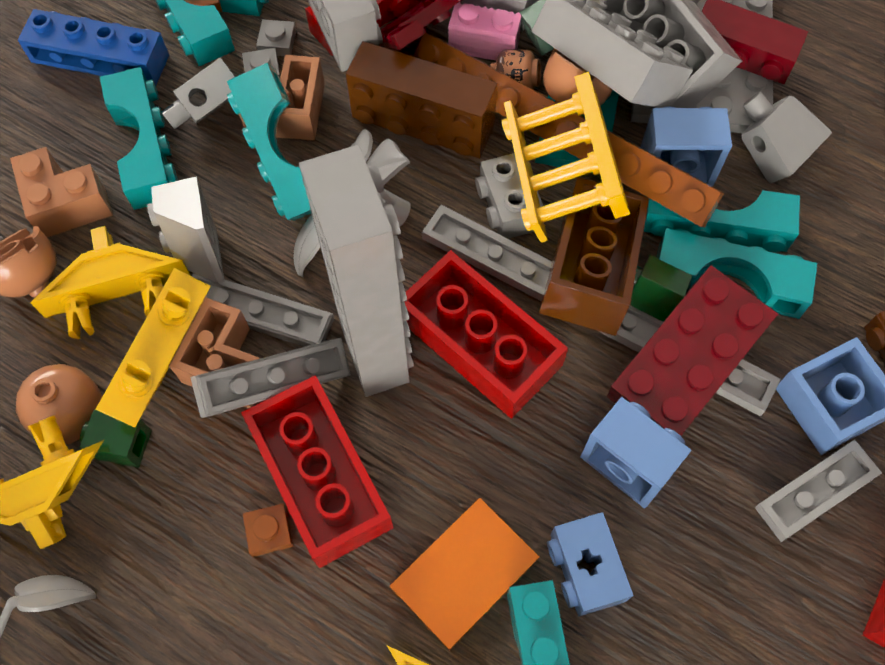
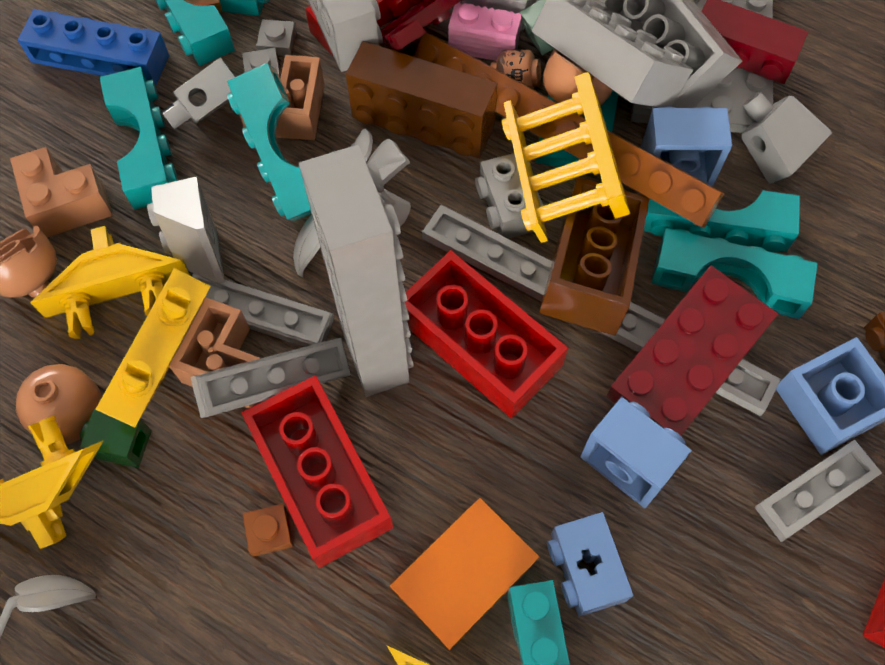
dark green brick [630,255,692,322] -> none

